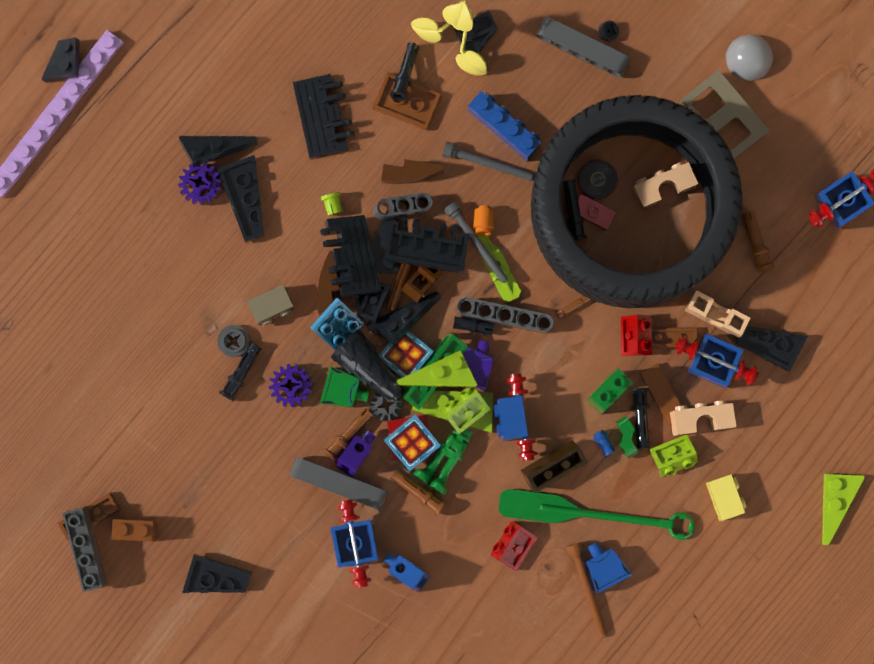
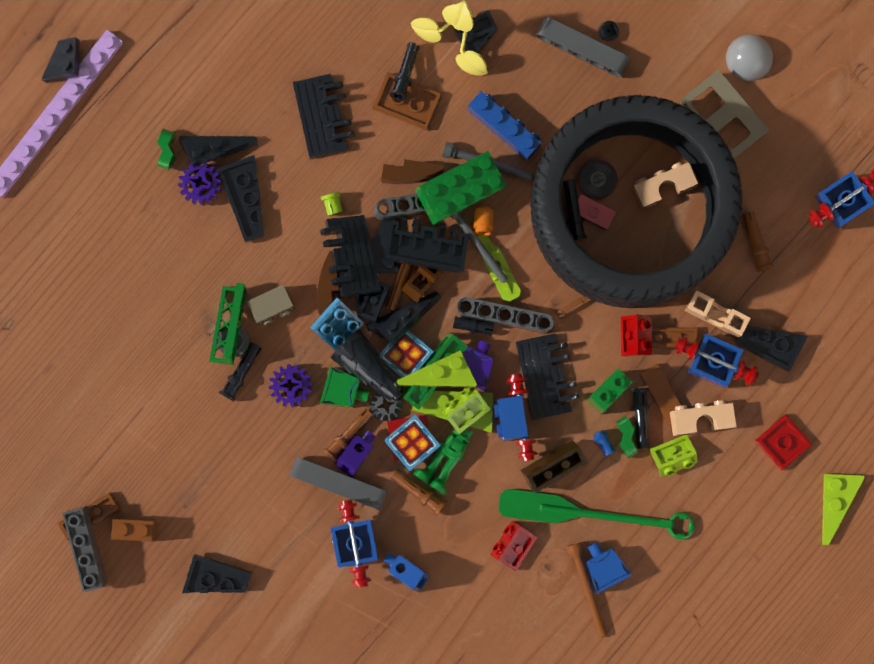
light yellow brick [706,474,746,521] -> none
none -> green piece [157,129,176,170]
none -> green fence [209,283,247,365]
none -> green brick [415,151,507,225]
none -> black hinge [515,333,579,420]
none -> red tile [754,414,812,471]

